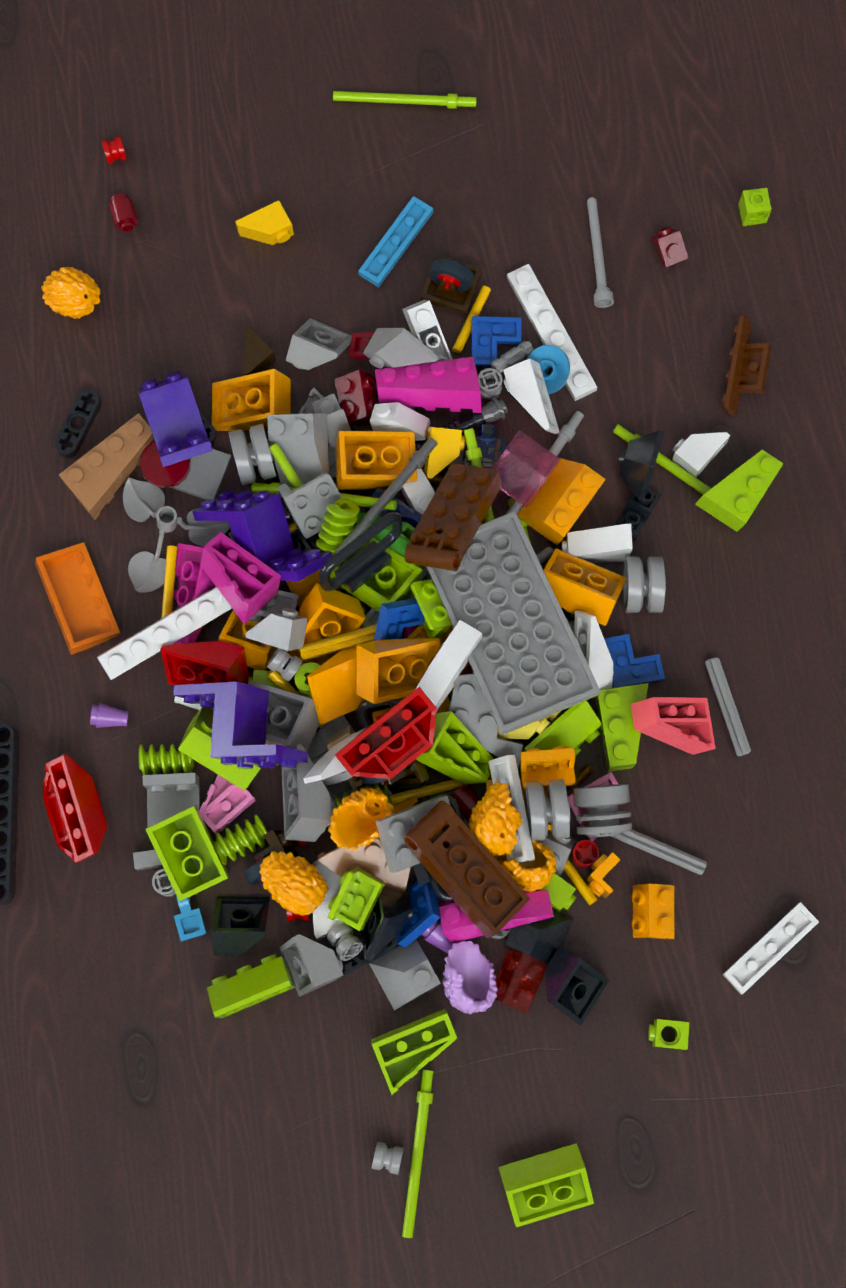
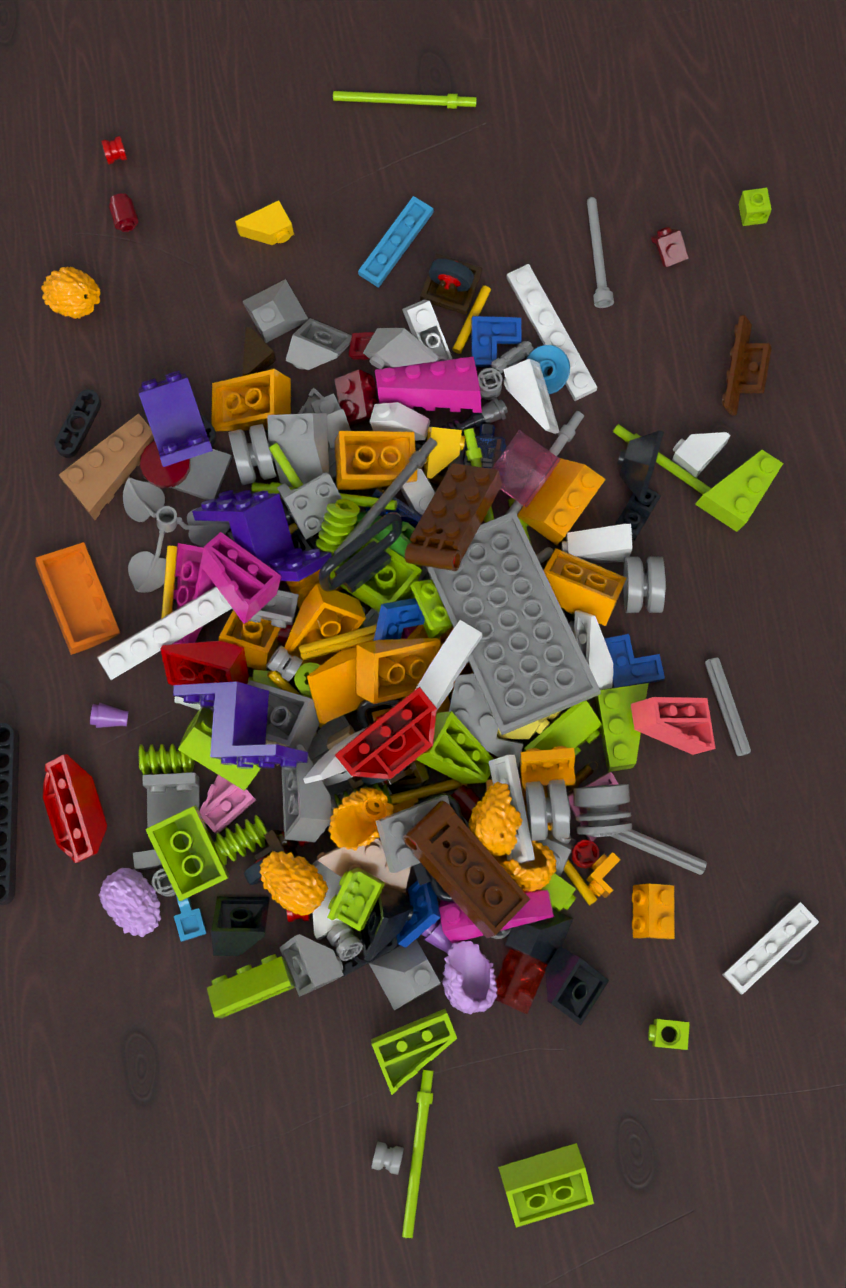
slope [246,609,308,651] -> none
none -> lavender piece [99,868,161,937]
none -> light grey slope [243,279,309,343]

